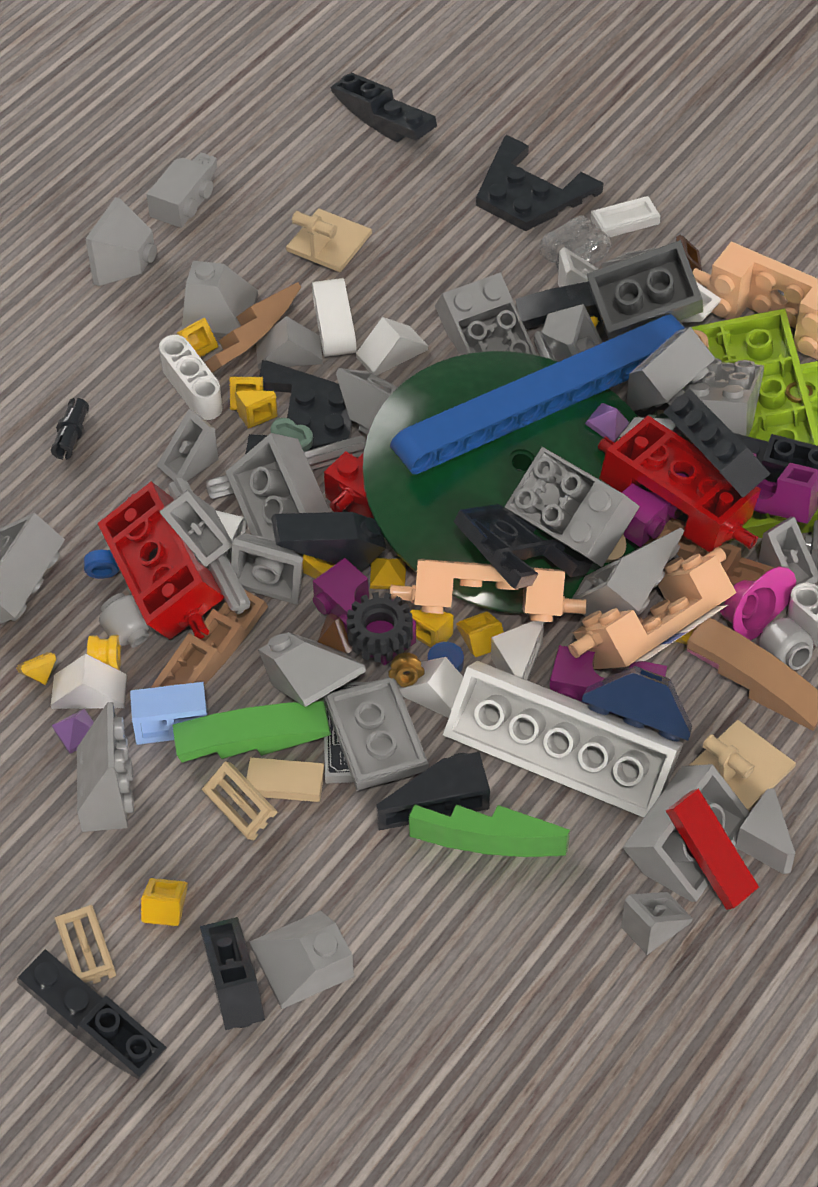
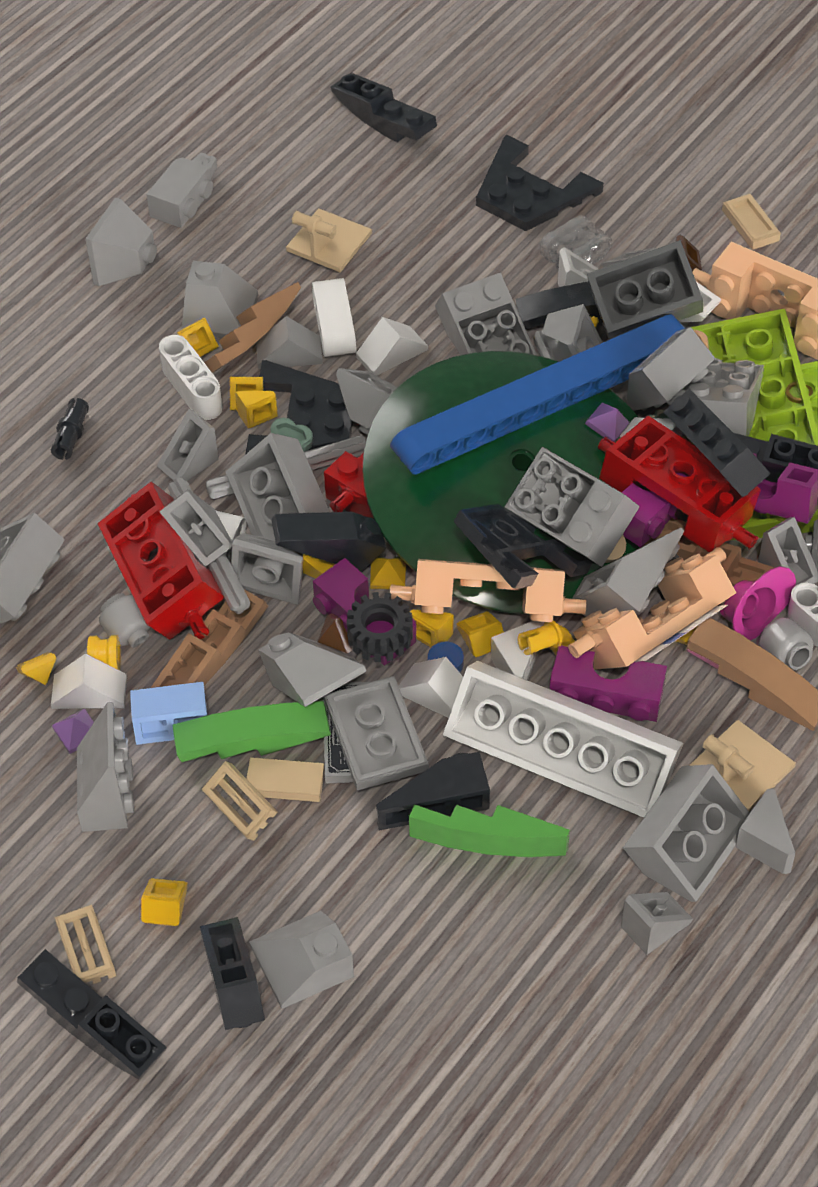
blue tile [84,550,119,579] -> none
pearl gold plate [388,653,425,687] -> none
dark blue slope [582,666,692,742] -> none
white tile [591,196,660,239] -> none
red tile [666,788,759,910] -> none
none -> yellow piece [518,620,575,655]
none -> tan tile [722,194,781,250]

